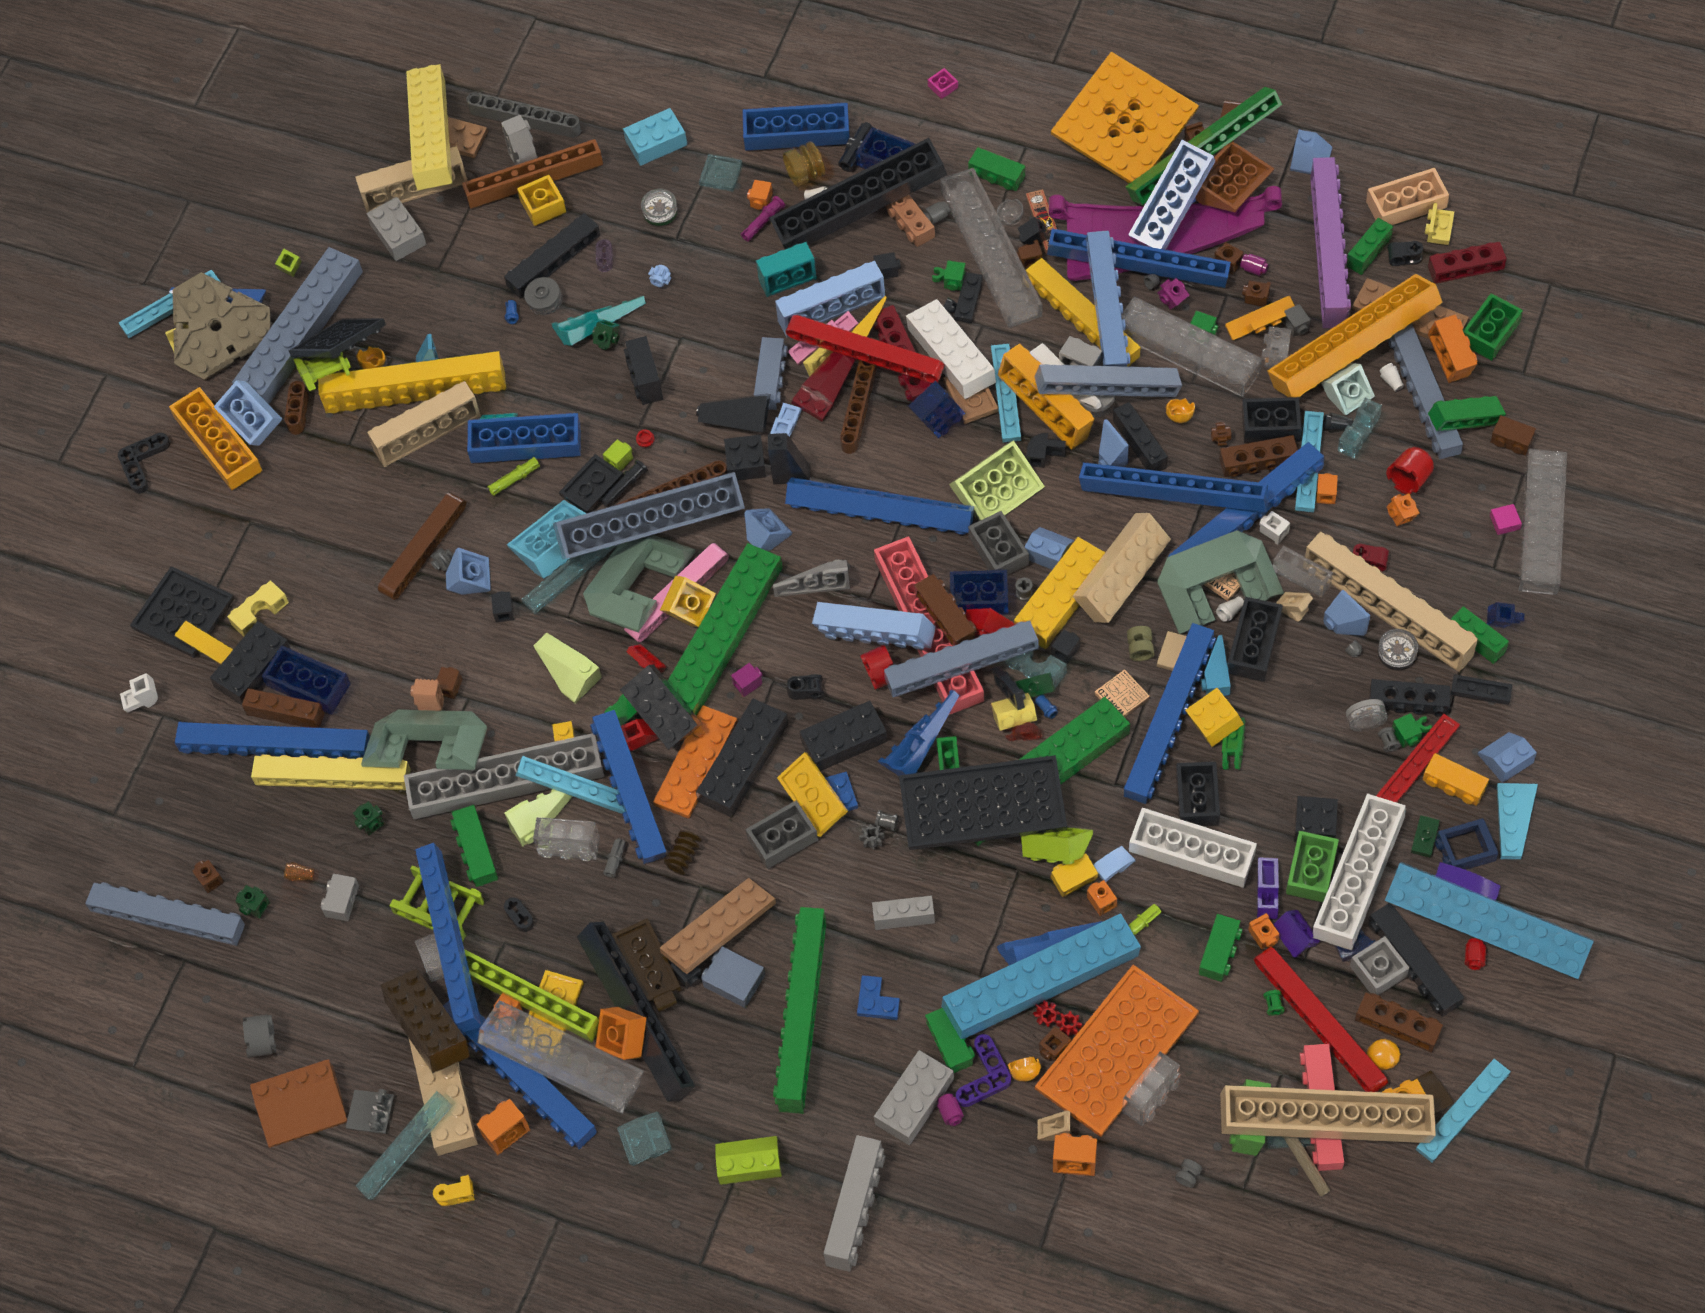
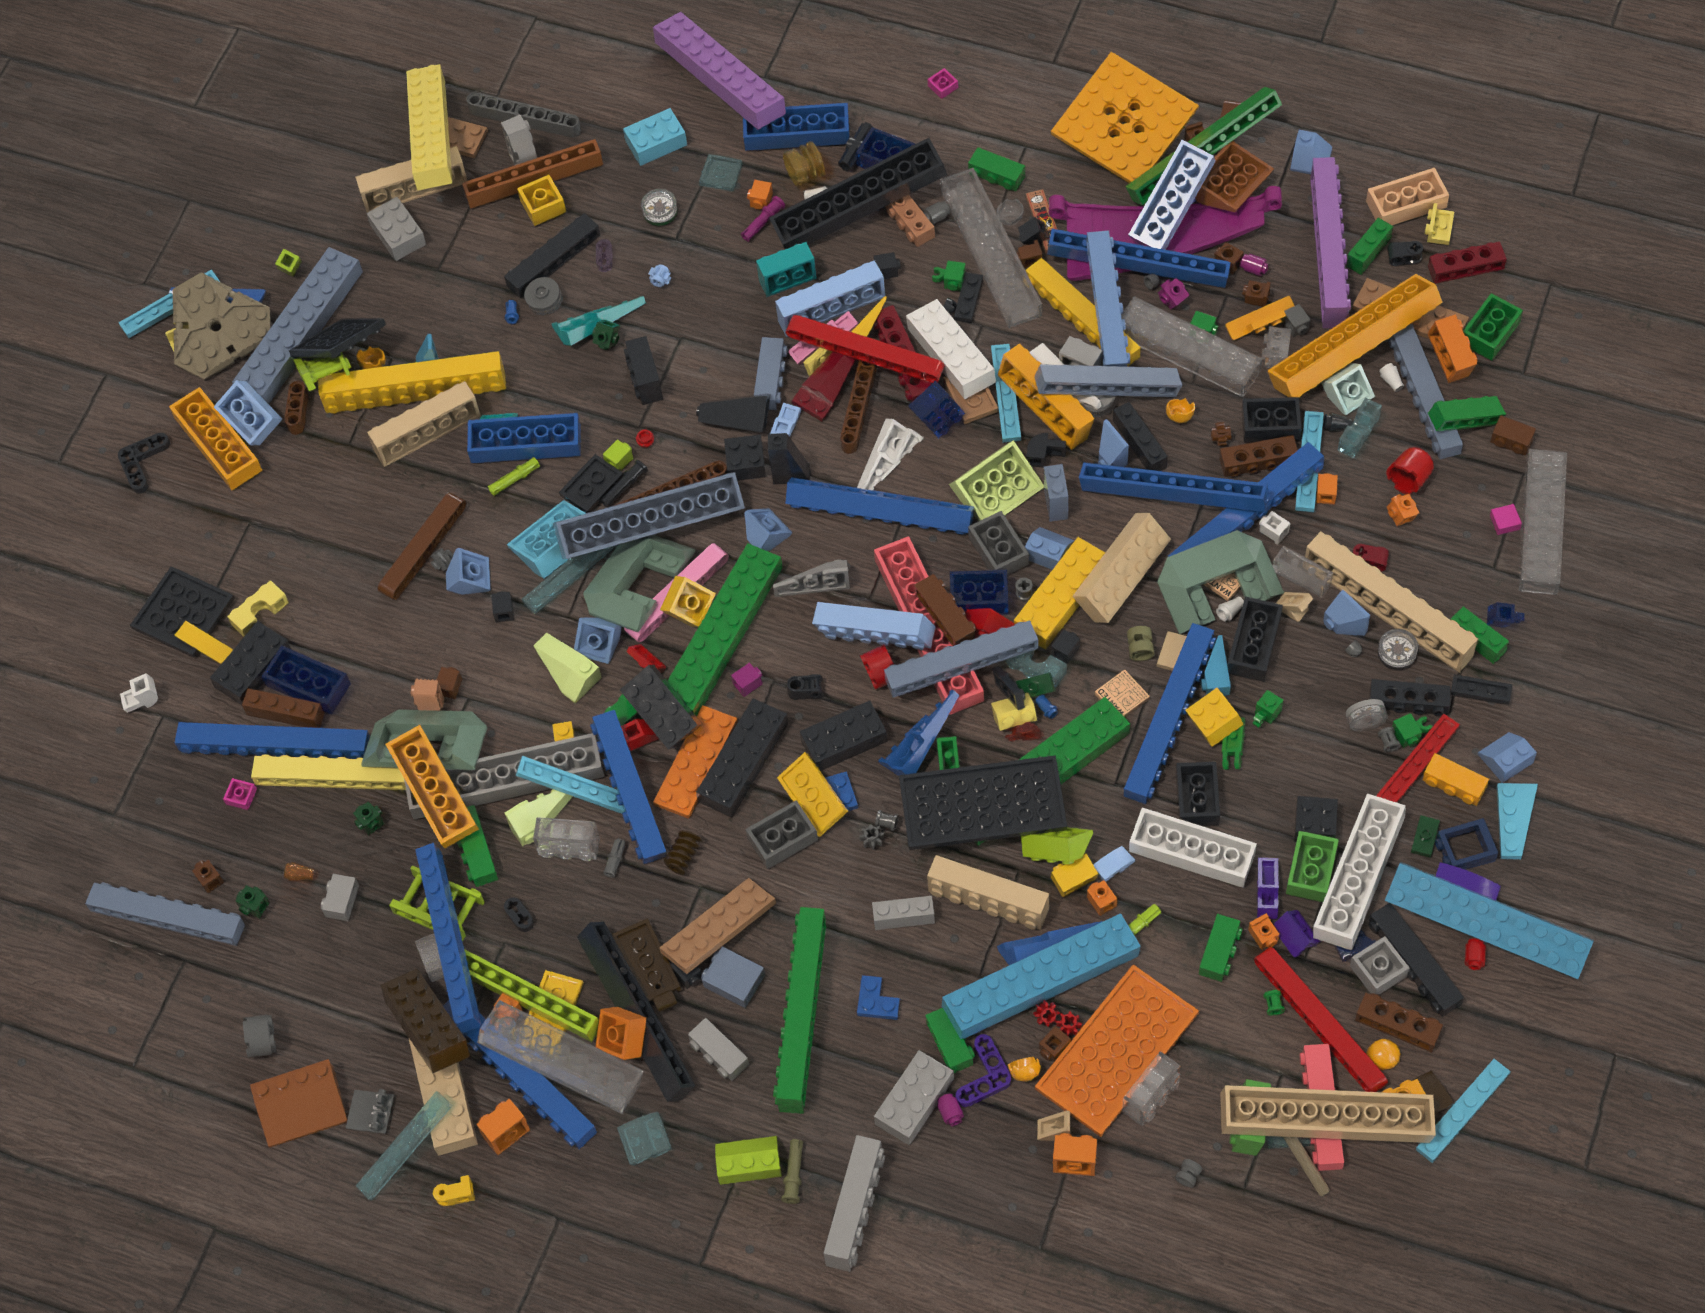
none -> dark pink piece [223,778,257,810]
none -> light orange brick [385,725,479,849]
none -> medium blue slope [574,618,622,664]
none -> medium lavender brick [653,12,786,129]
none -> light grey brick [688,1018,749,1081]
none -> olive pin [781,1139,803,1204]
none -> white wedge [857,419,924,490]
none -> tan brick [927,855,1049,930]
none -> sand blue brick [1044,464,1068,522]
none -> green brick [1252,690,1283,728]

